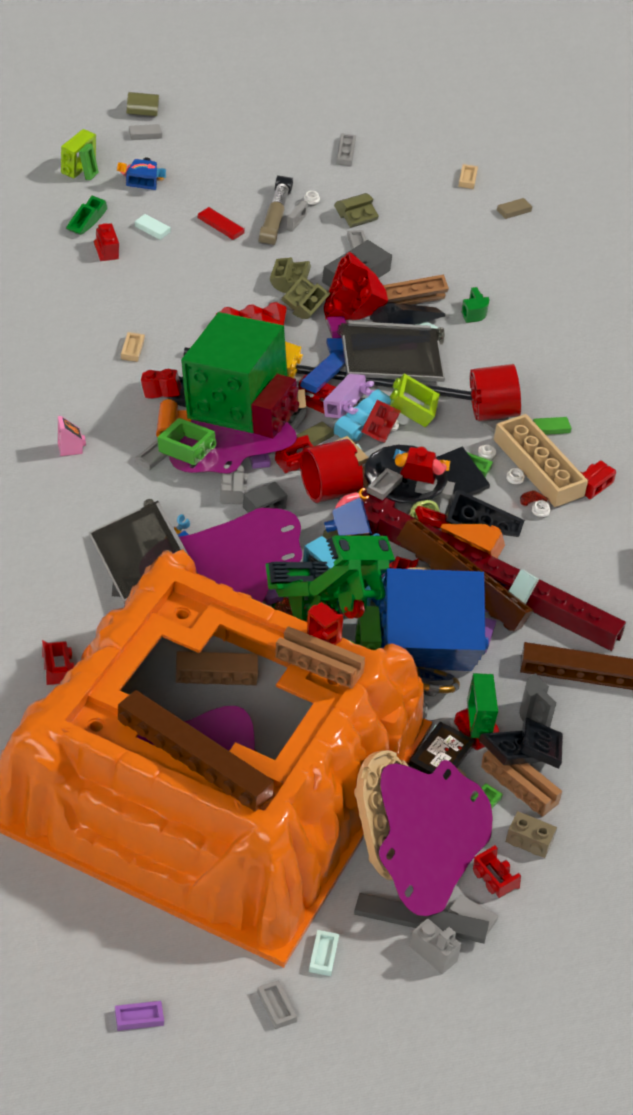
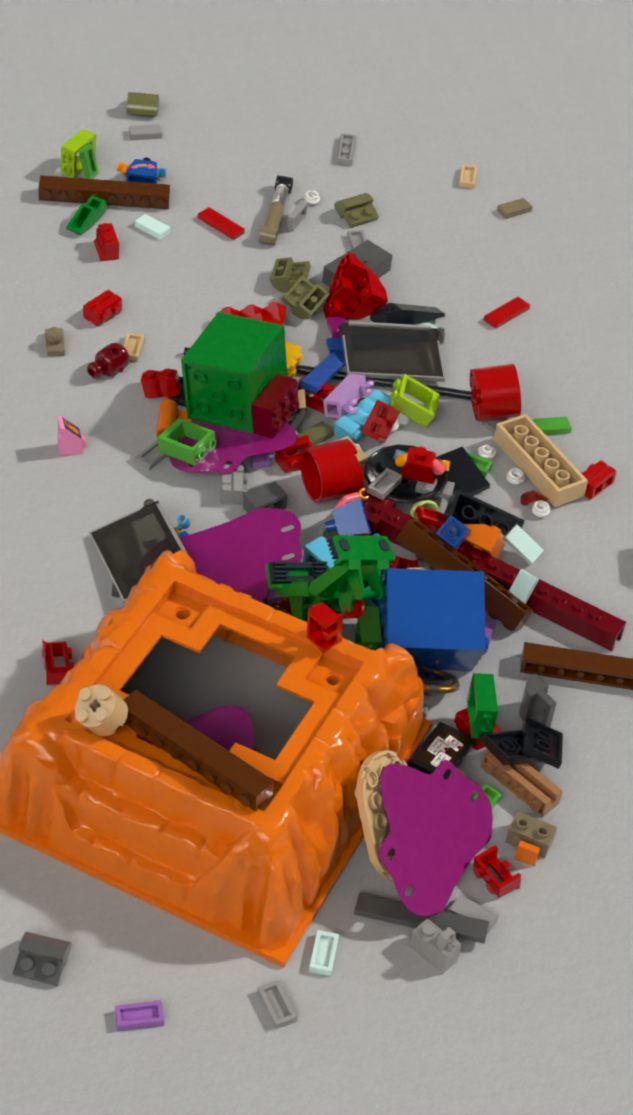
medium nougat brick [176,651,258,686] -> none
medium nougat brick [275,626,365,689] -> none
medium nougat brick [383,274,449,305] -> none
green brick [461,287,490,323] -> none
none -> dark grey brick [13,931,72,986]
none -> reddish brown brick [39,175,170,209]
none -> dark tan tile [45,327,65,356]
none -> tan brick [75,684,128,736]
none -> red brick [83,290,122,326]
none -> dark red piece [87,343,130,378]
none -> blue piece [436,515,471,550]
none -> red tile [484,297,530,329]
none -> light aqua tile [503,524,544,565]
none -> orange tile [515,840,541,867]

